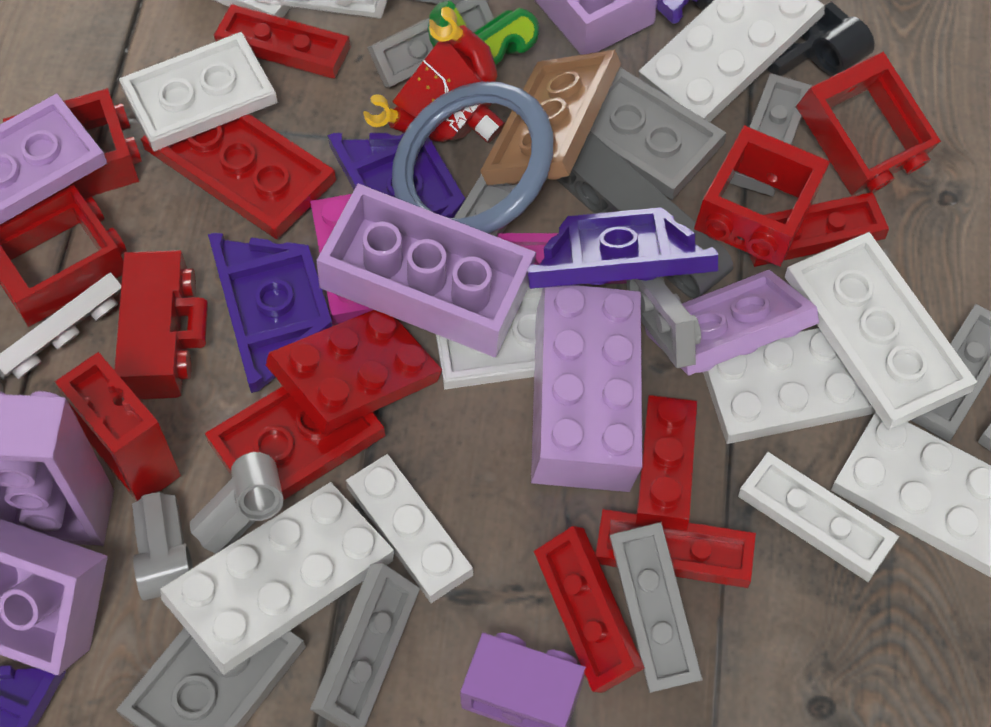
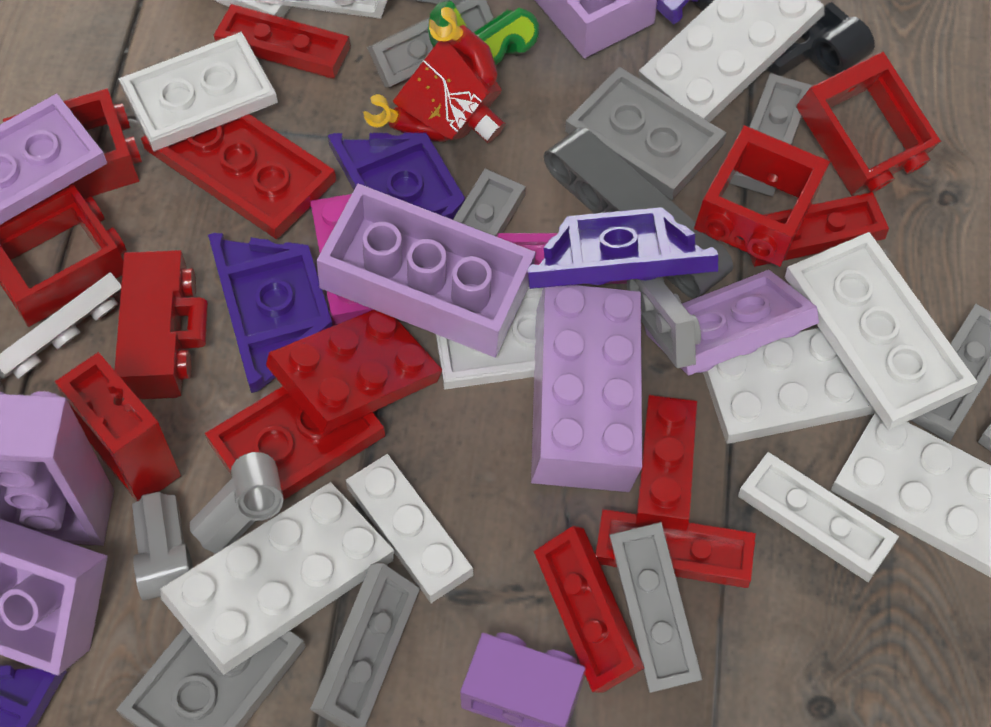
sand blue wedge [392,82,553,234] -> none
medium nougat plate [480,50,621,186] -> none

